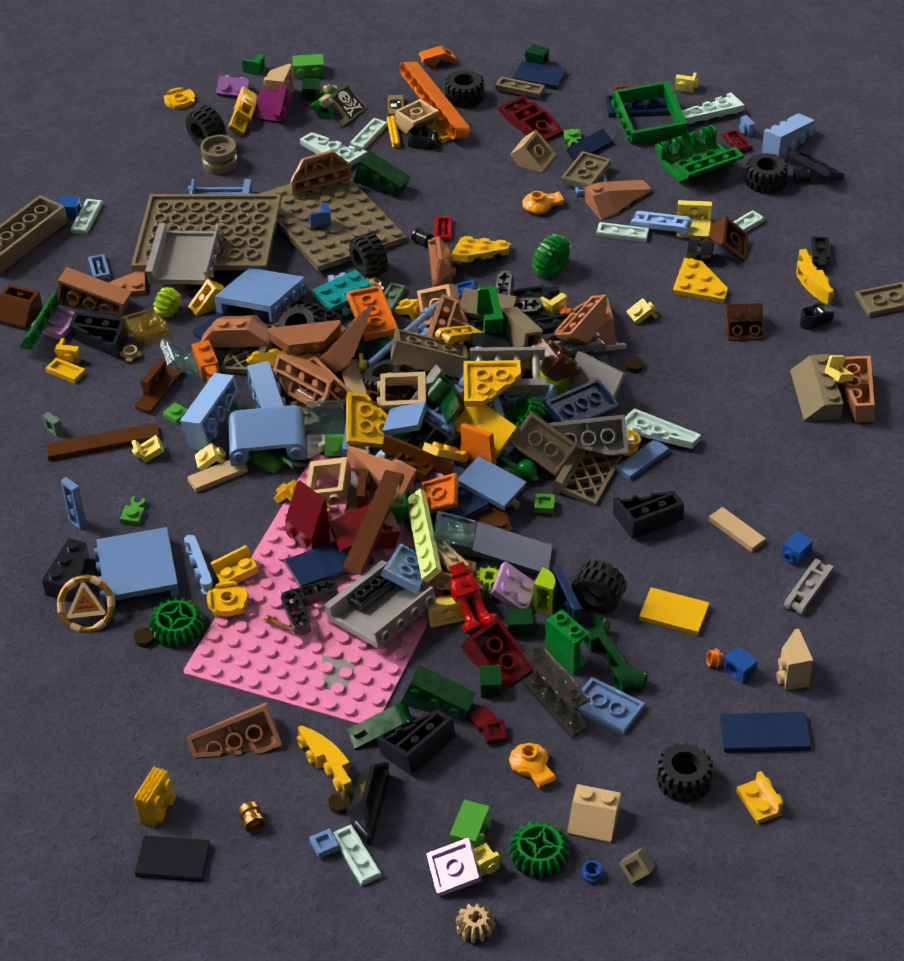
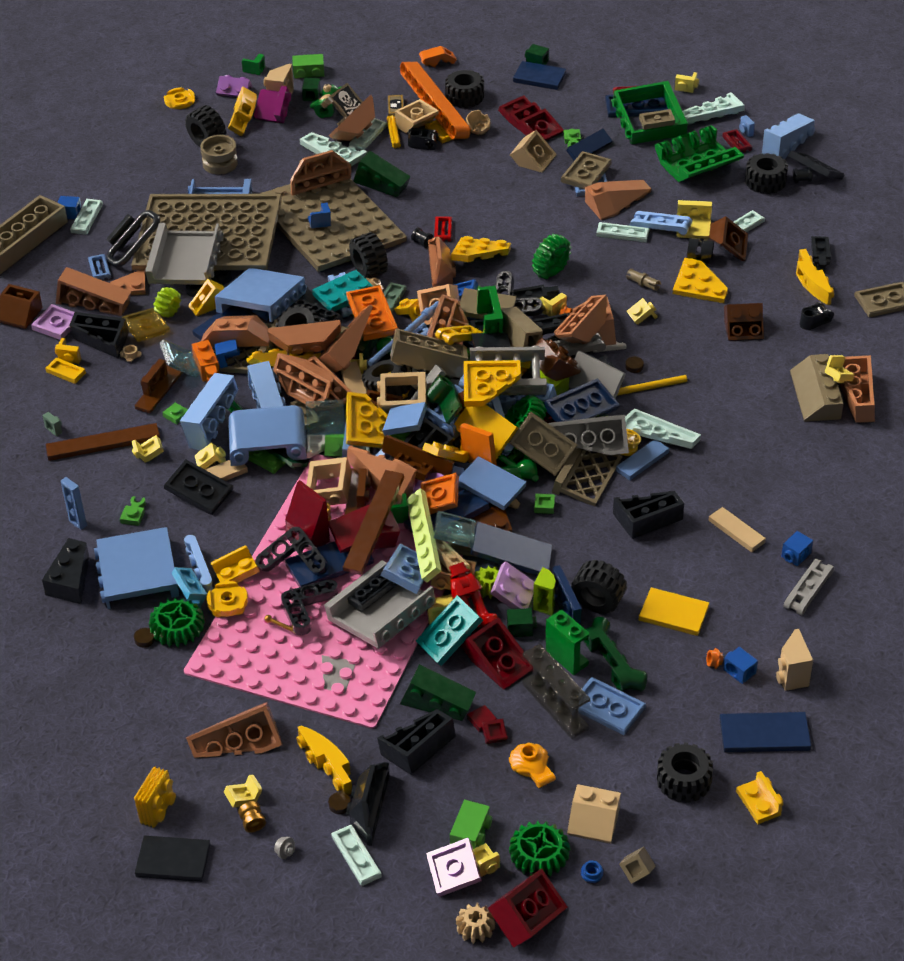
green slope [20,291,59,350] -> none
piece [57,575,116,633] -> none
yellow bracket [273,479,297,503] -> none
medium blue plate [309,828,339,859] -> none
dark green door [347,703,414,750] -> none
dark green panel [480,665,502,698] -> none
dark tan plate [495,76,545,99] -> none
light orange animal [523,191,565,215] -> none
none -> black bar [106,210,160,267]
none -> black tile [164,459,233,515]
none -> dark azure panel [171,567,207,608]
none -> blue panel [214,339,240,369]
none -> light yellow bracket [224,775,262,808]
none -> black beam [256,527,328,575]
none -> light grey plate [274,837,295,859]
none -> nougat wedge [329,95,375,141]
none -> teal plate [416,596,483,666]
none -> tan hair [466,110,491,135]
none -> dark red slope [488,868,567,948]
none -> yellow bar [617,375,687,396]
none -> dark tan pin [626,269,661,291]
none -> dark tan plate [639,109,675,130]

